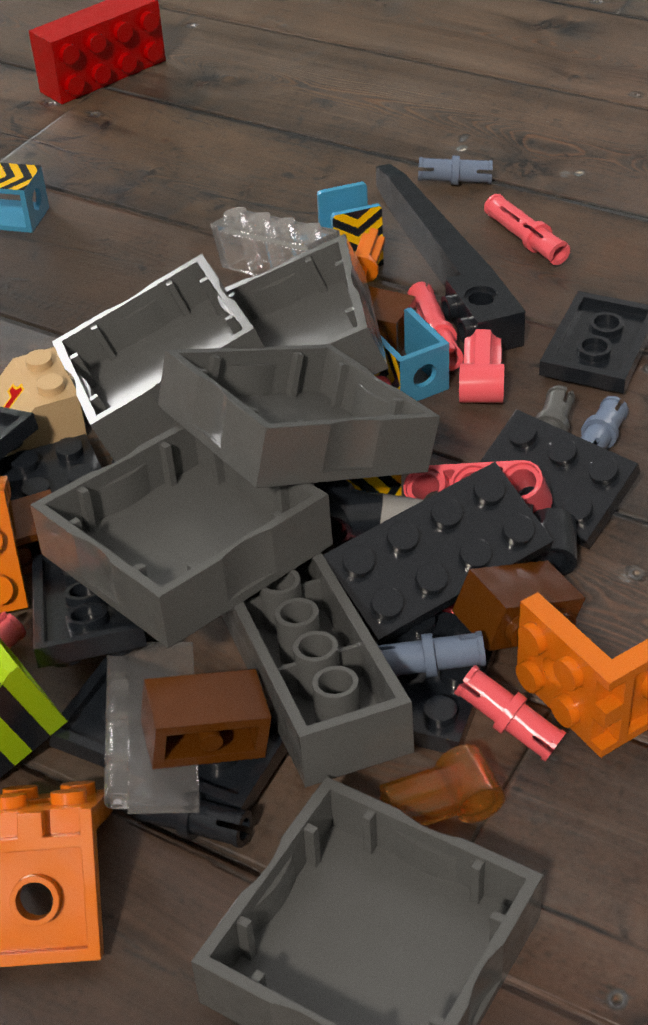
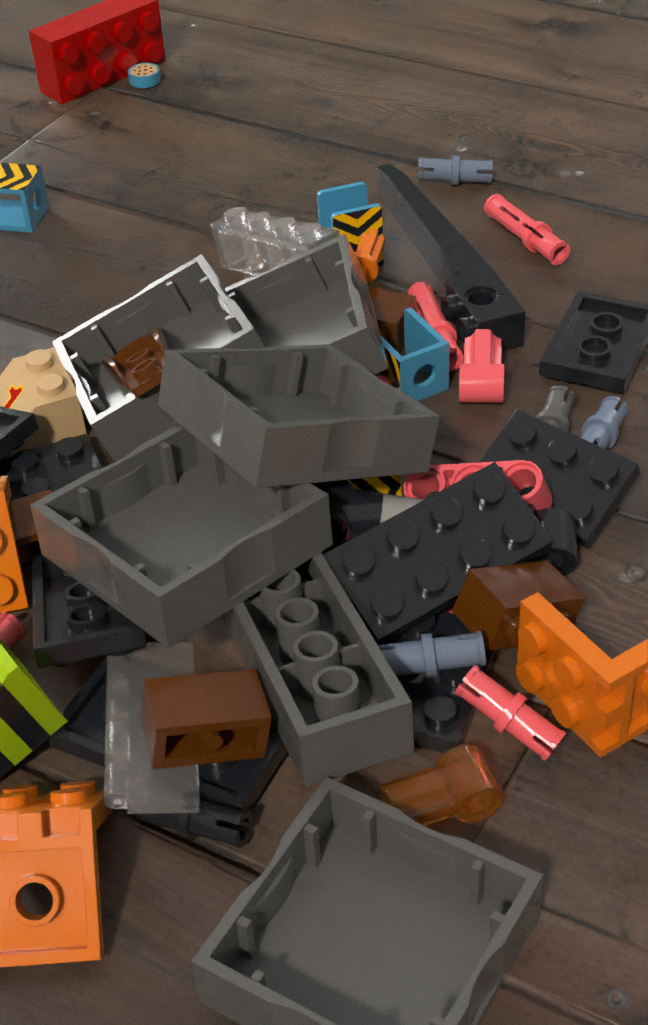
none -> reddish brown piece [101,327,171,397]
none -> dark azure tile [128,63,161,89]

